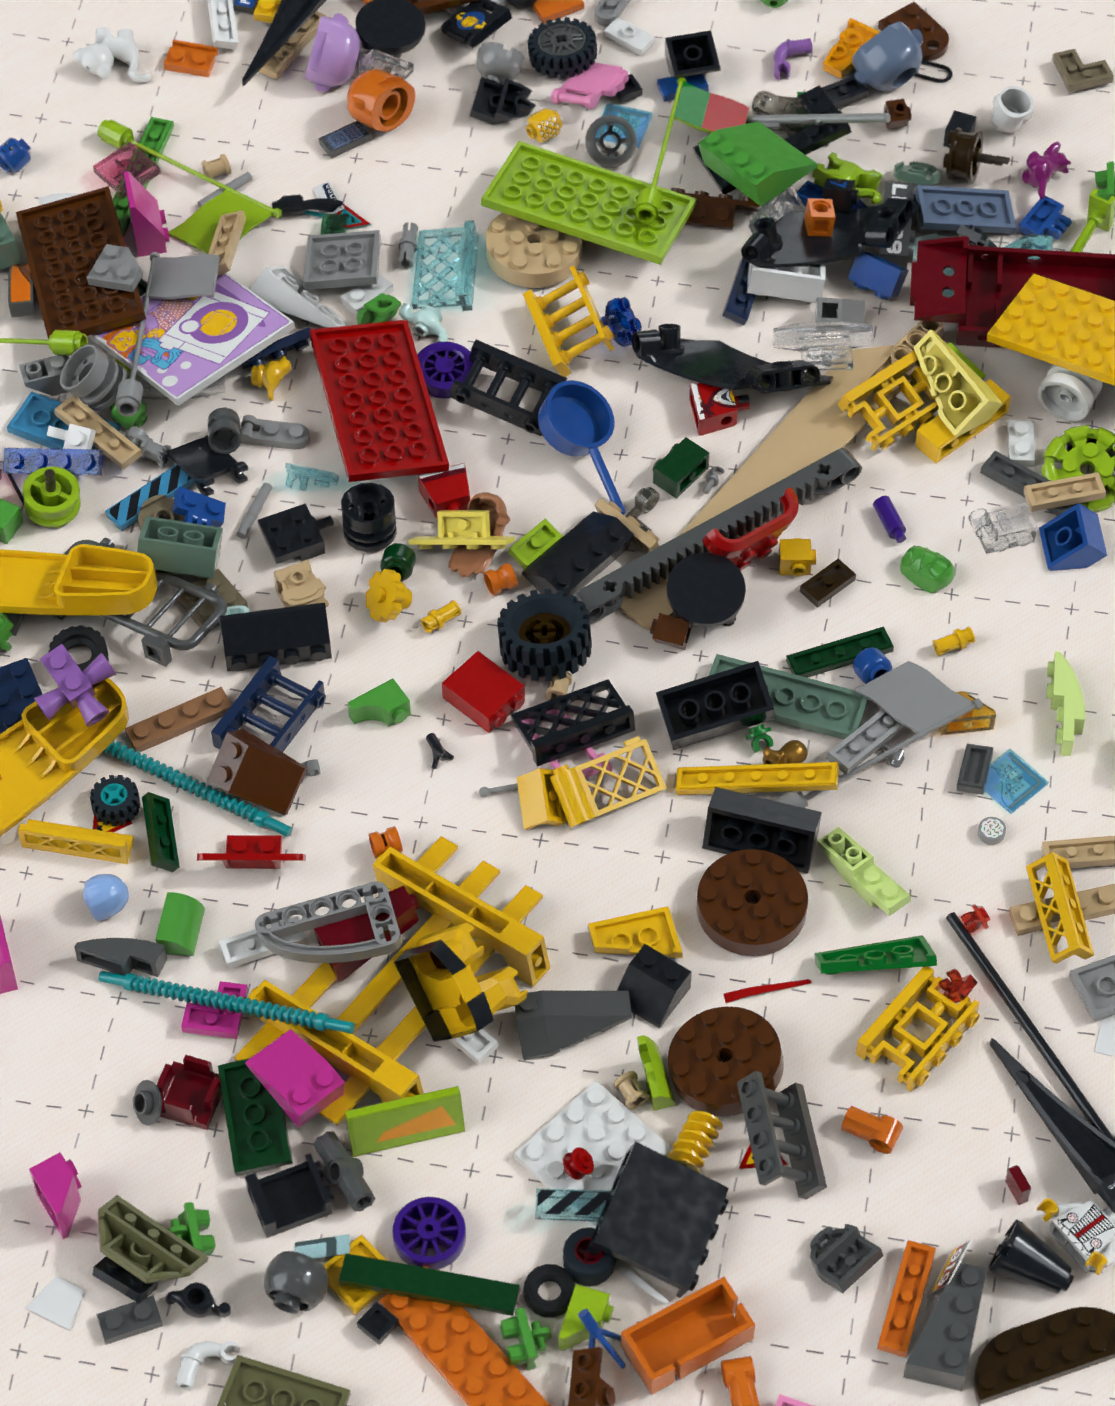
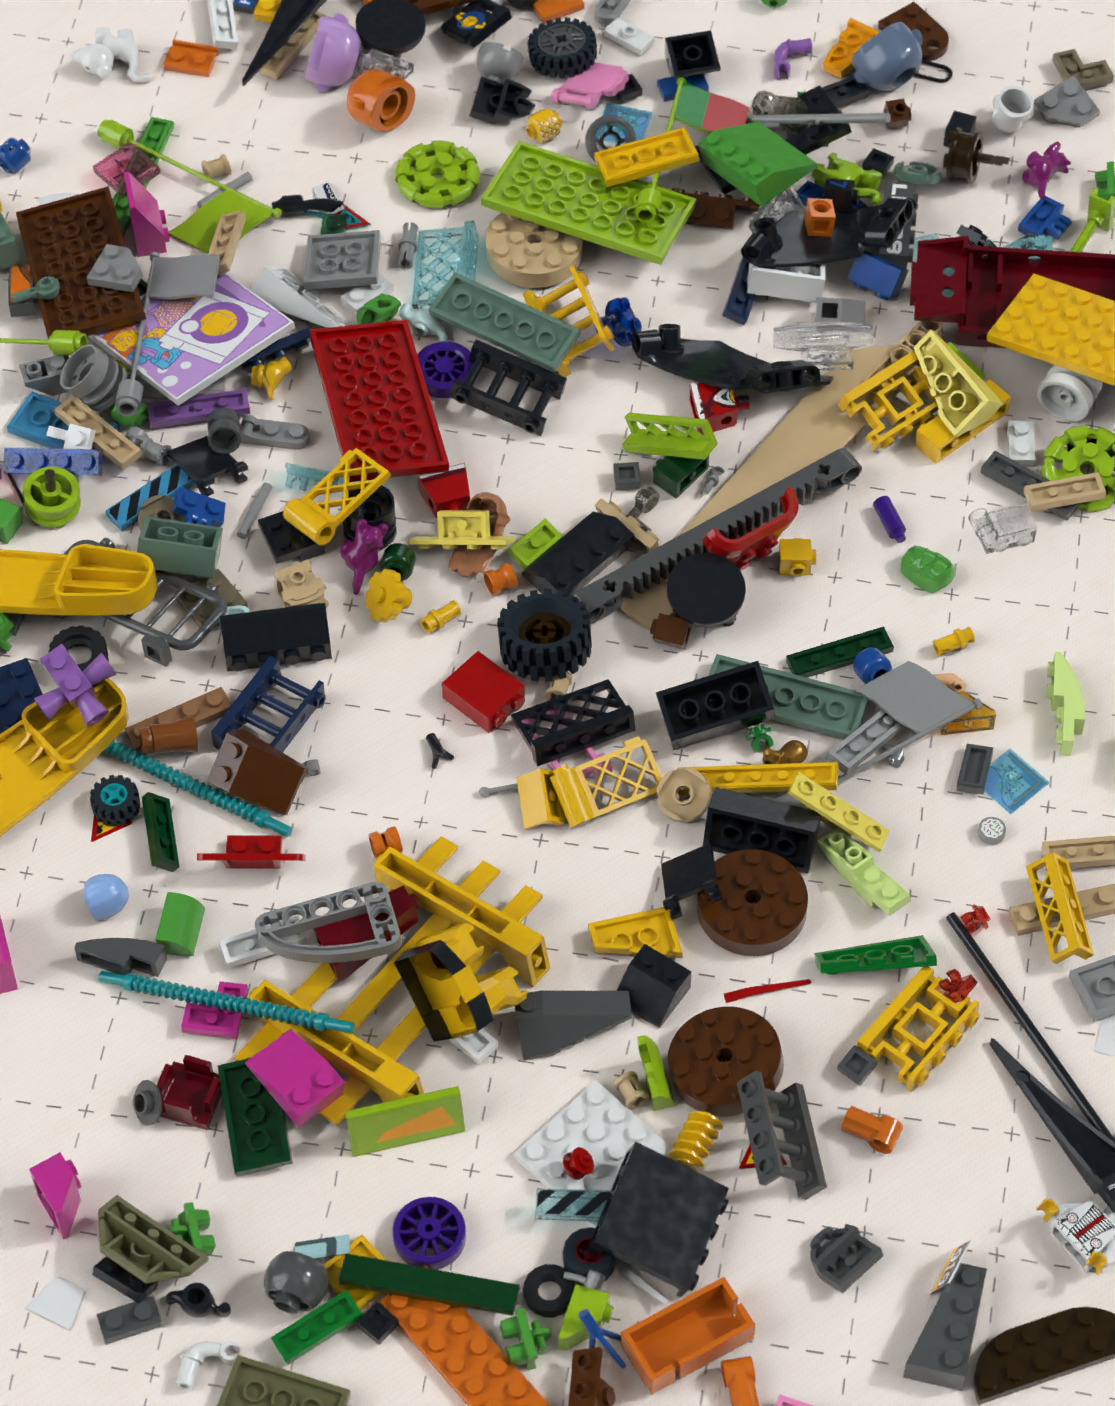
yellow fence [18,819,135,864] -> none
black panel [245,1153,335,1238] -> none
dark grey piece [313,1131,376,1212] -> none
tile [319,121,372,159] -> none
bright green arch [347,678,411,727] -> none
blue piece [538,380,626,515] -> none
dark brown plate [800,558,856,608] -> none
orange plate [877,1240,936,1358] -> none
sand blue plate [914,185,1016,234] -> none
black cone [988,1219,1074,1294] -> none
dark red tile [1005,1165,1031,1205] -> none
blue slope [1039,503,1107,571] -> none
none -> sand green plate [11,277,60,304]
none -> dark orange plant [139,715,198,754]
none -> medium lavender plate [147,389,250,429]
none -> green plate [271,1289,363,1365]
none -> yellow piece [283,448,391,545]
none -> magenta animal [340,519,388,595]
none -> lime plate [394,140,481,209]
none -> sand green plate [428,272,581,372]
none -> light grey hand [564,1269,606,1290]
none -> yellow tile [594,127,699,187]
none -> dark grey plate [613,462,641,490]
none -> lime fence [622,412,718,460]
none -> tan plate [657,767,712,823]
none -> black flag [661,843,723,920]
none -> light yellow bracket [788,772,890,852]
none -> dark grey plate [837,1045,877,1086]
none -> black plate [862,148,894,178]
none -> light nougat arm [933,673,966,695]
none -> light grey plate [1034,75,1100,127]

